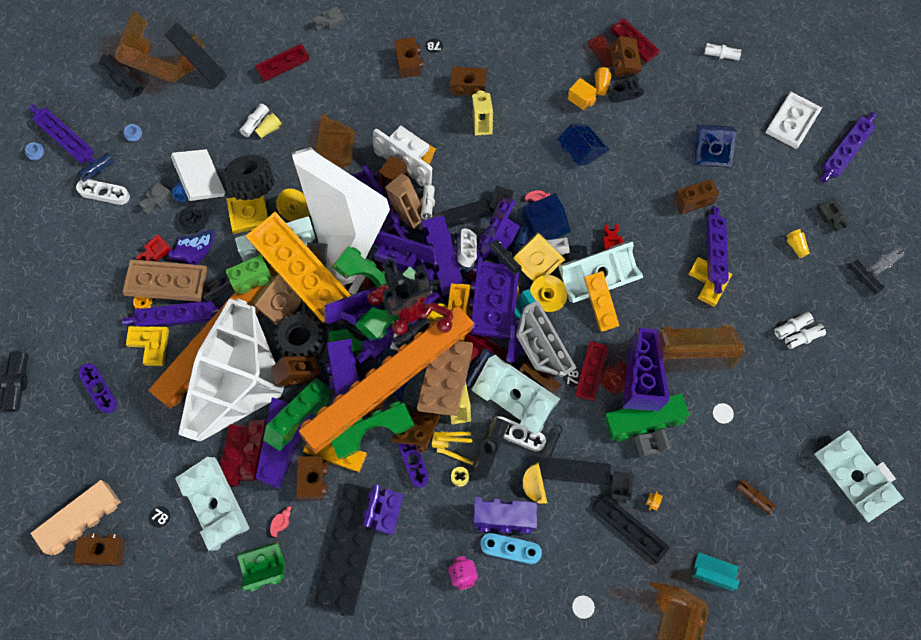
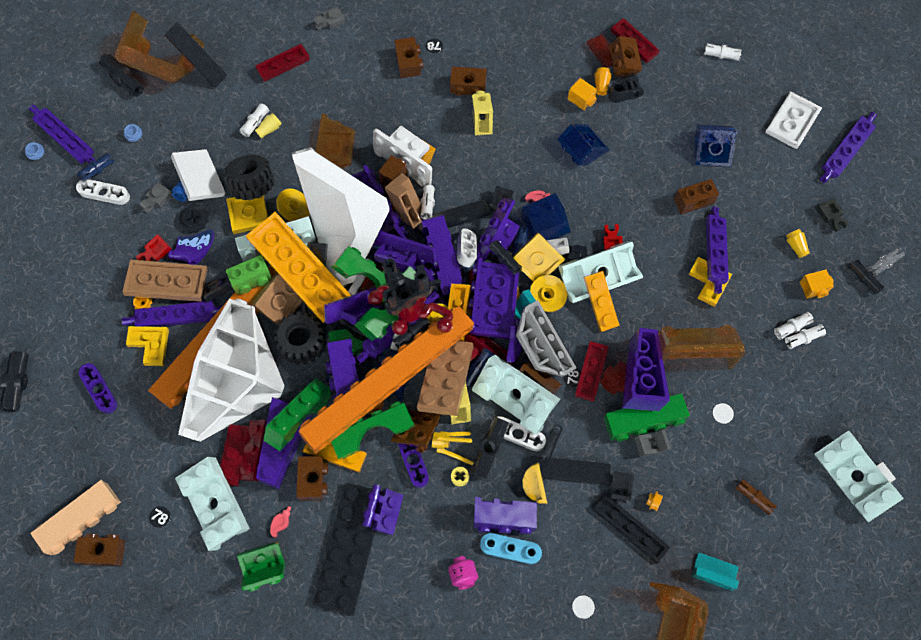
reddish brown brick [271,357,321,386] -> none
none -> light orange brick [800,269,834,299]

